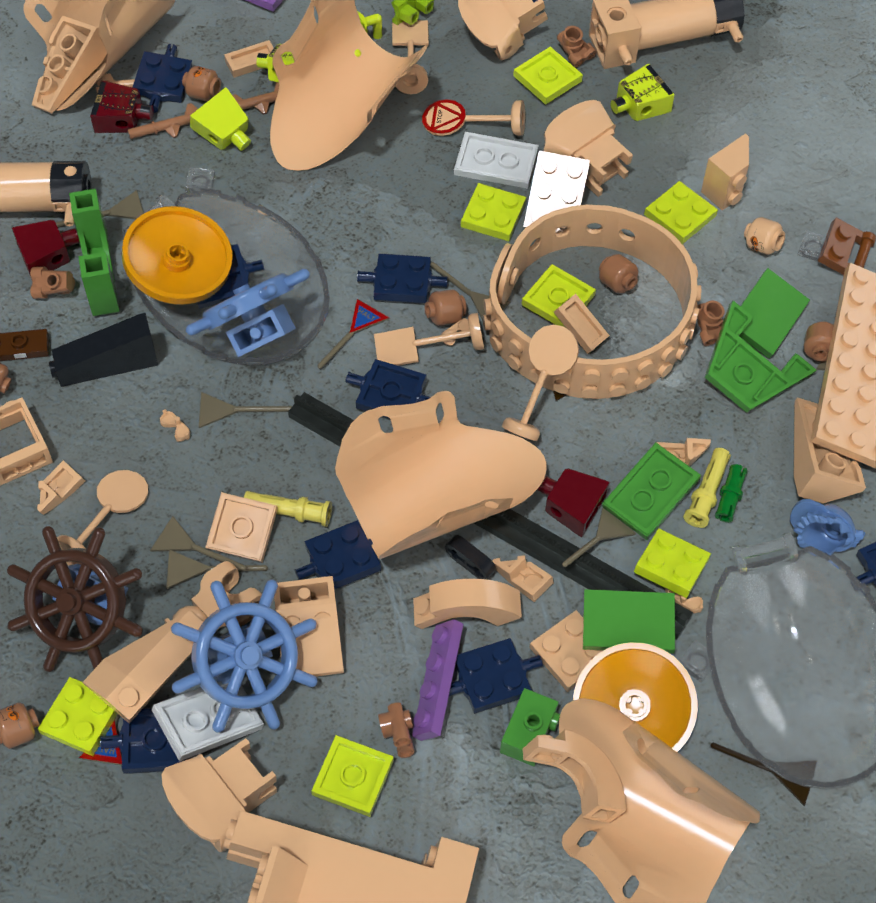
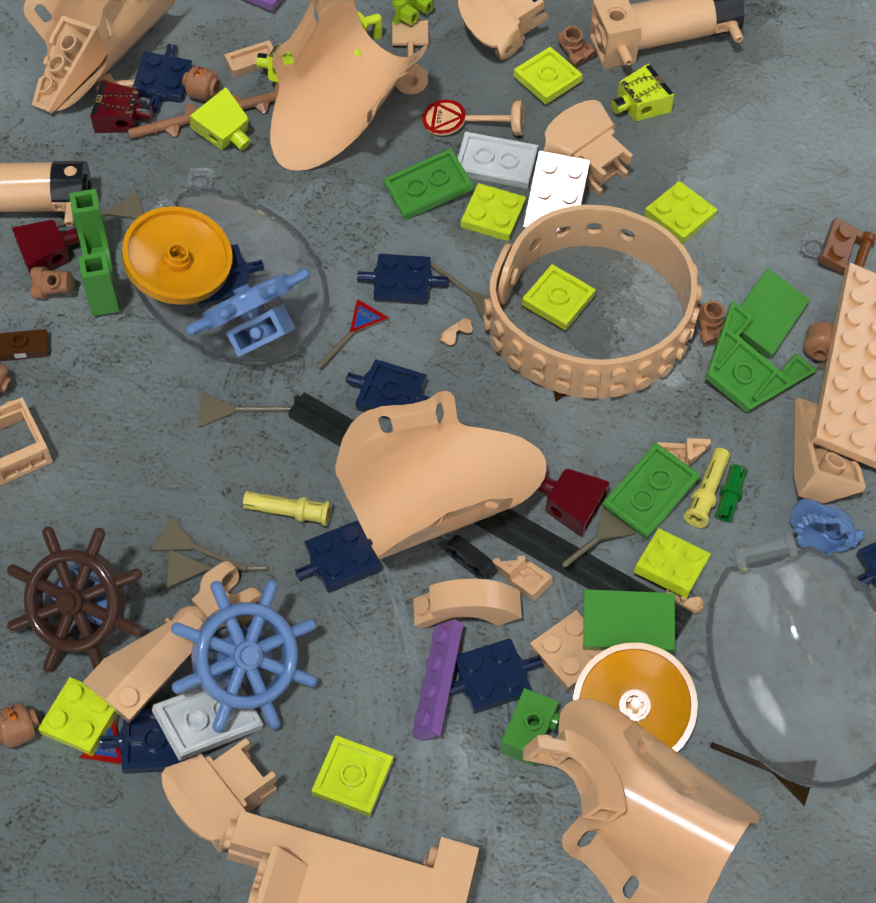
light nougat slope [37,460,85,515] -> none
black slope [49,313,158,387] -> none
light nougat piece [57,470,148,566] -> none
light nougat piece [160,409,190,442] -> none
light nougat plate [205,492,278,563] -> none
light nougat slope [274,576,344,677] -> none
light nougat piece [374,313,484,366] -> none
nougat plate [378,703,415,758] -> none
nougat head [425,289,466,326] -> none
light nougat piece [501,325,579,441] -> none
light nougat tile [554,294,610,354] -> none
nougat head [599,254,638,294] -> none
light nougat slope [701,134,749,210] -> none
light nougat head [744,217,785,255] -> none
none -> bright green tile [383,148,474,221]

